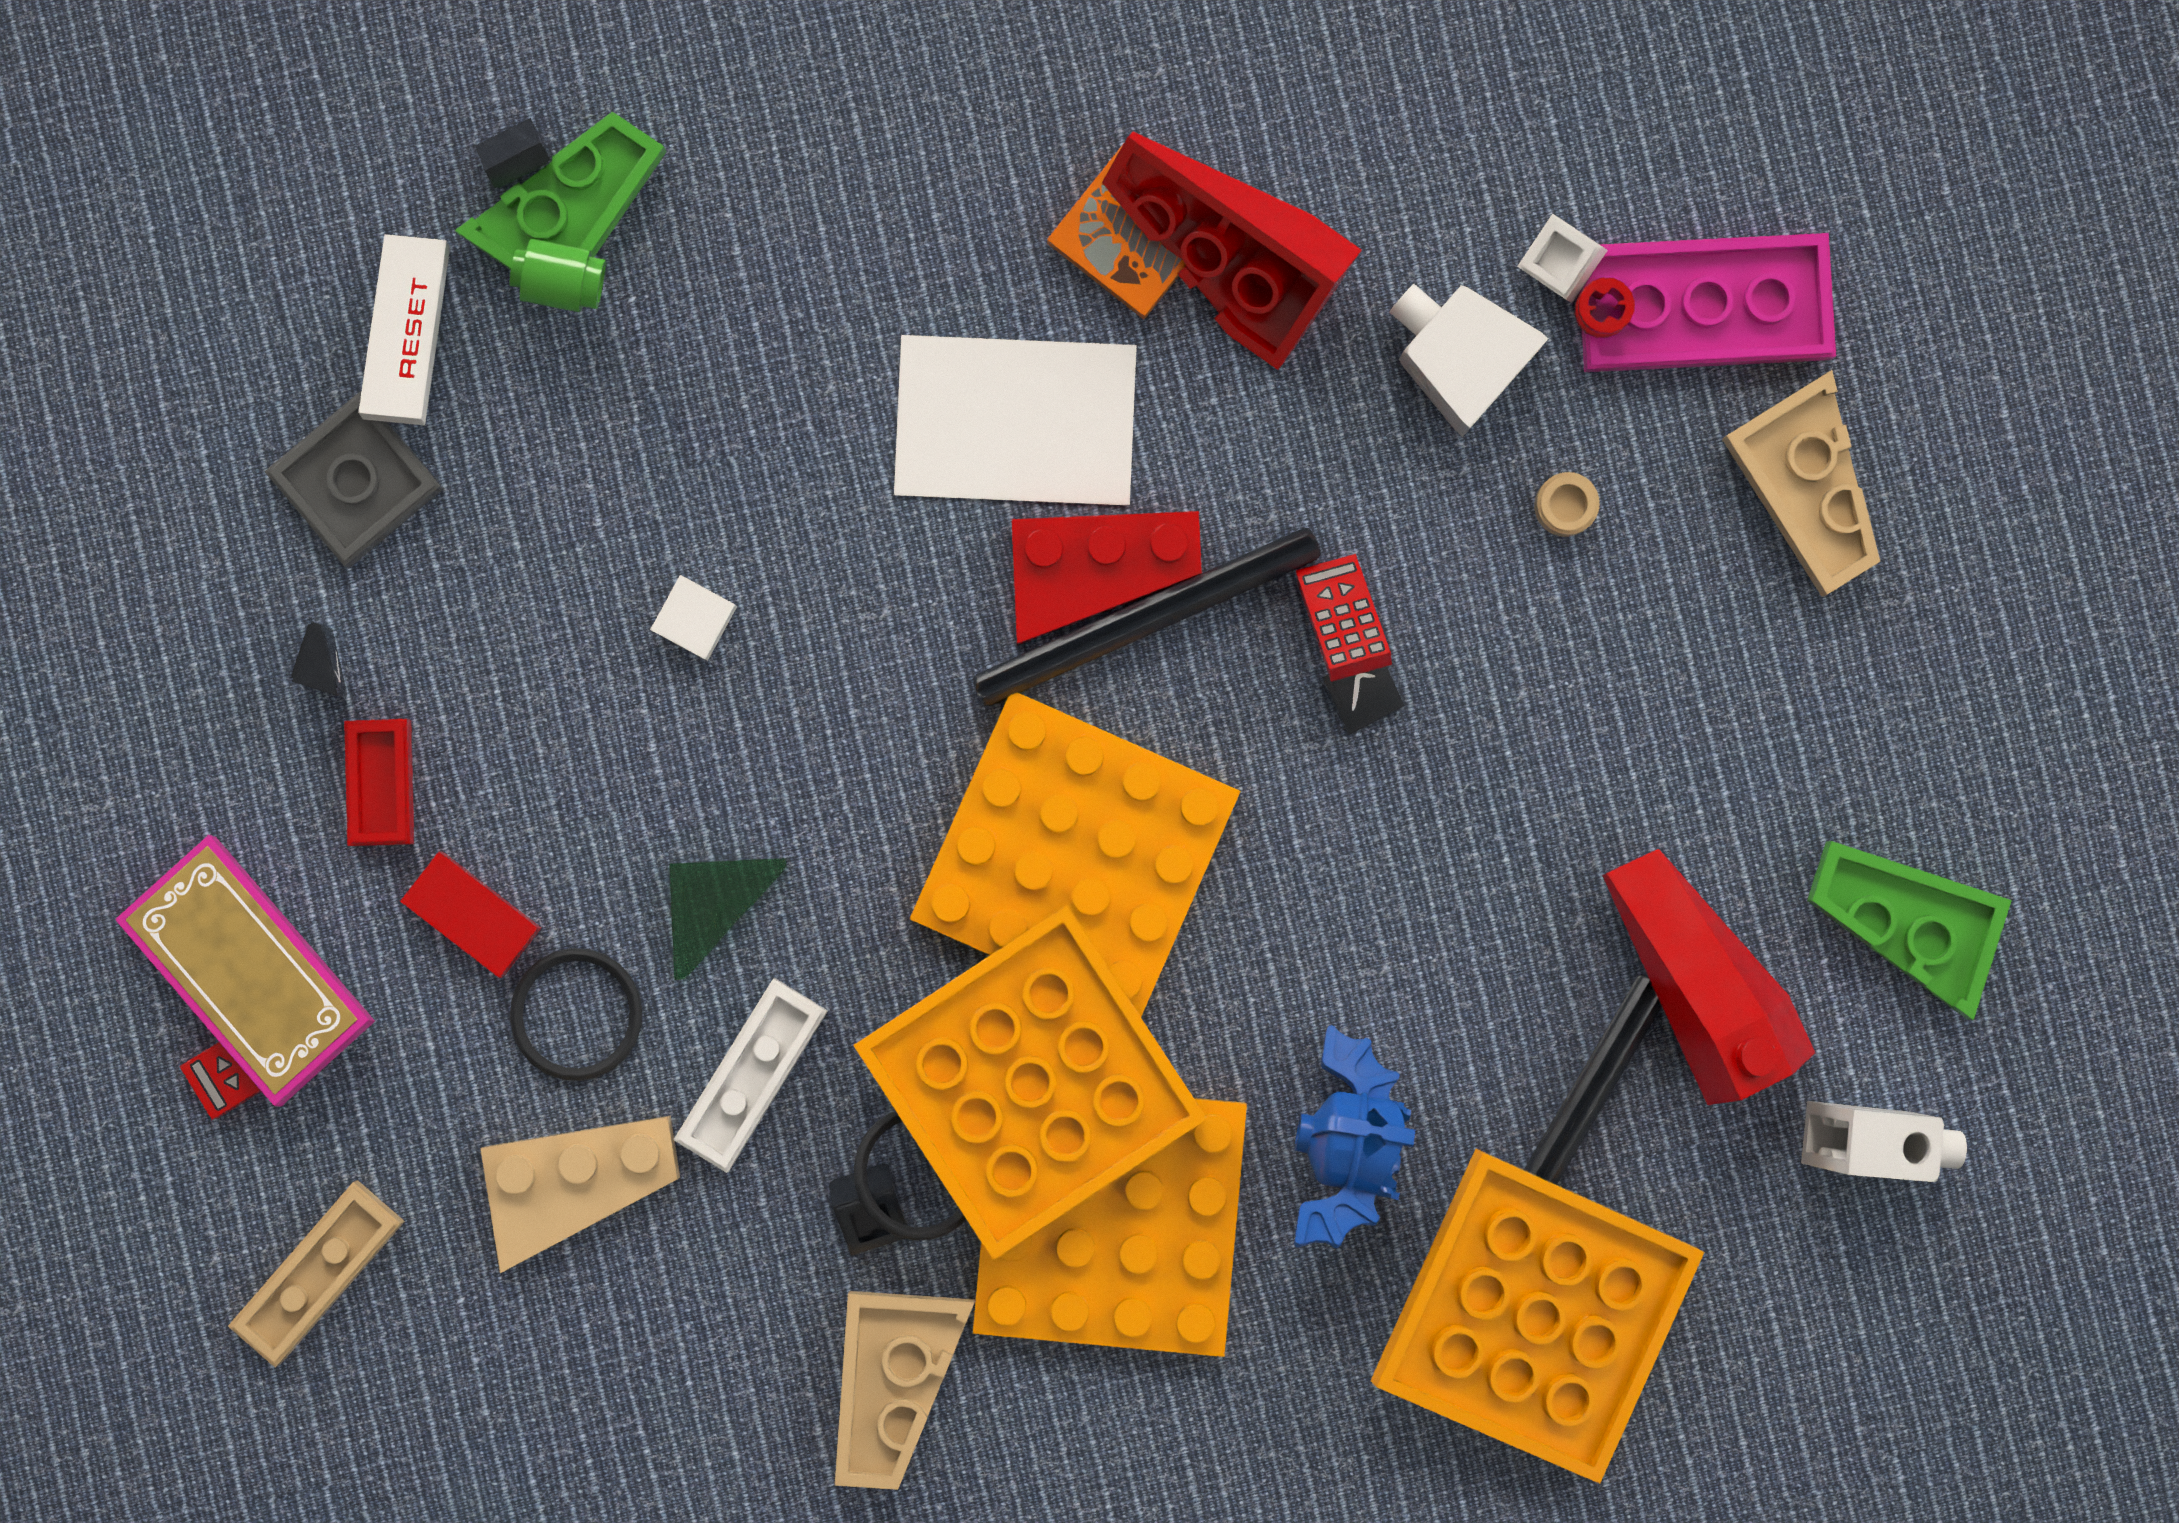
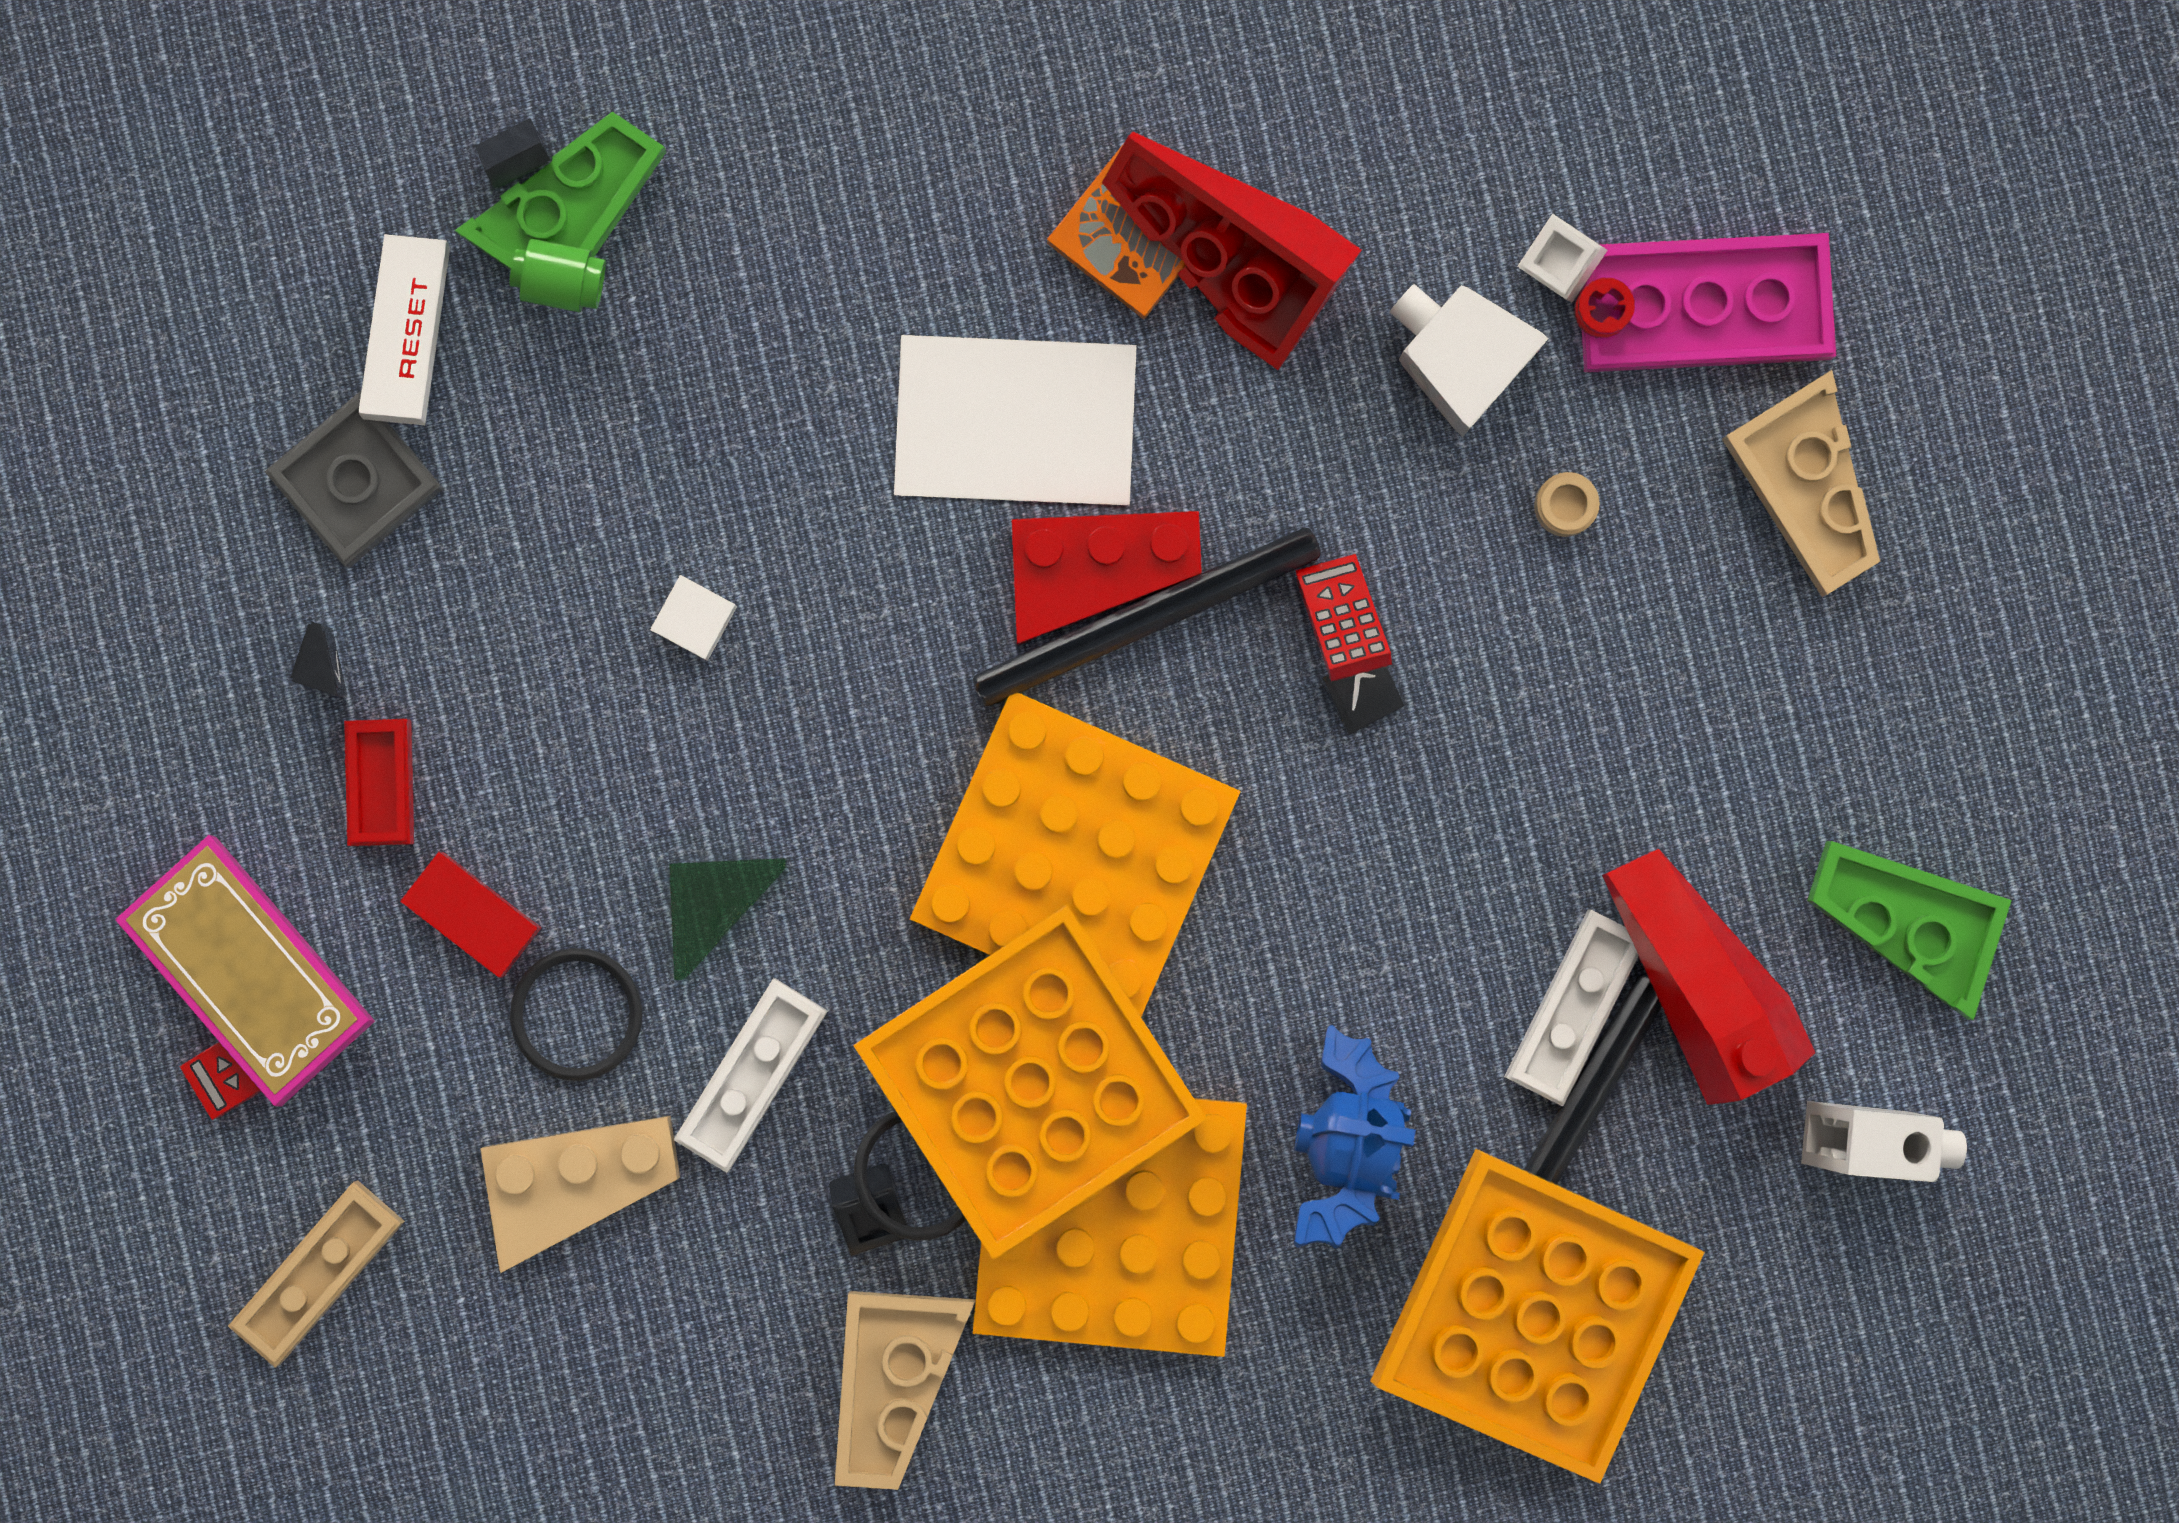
none -> white tile [1504,910,1639,1106]

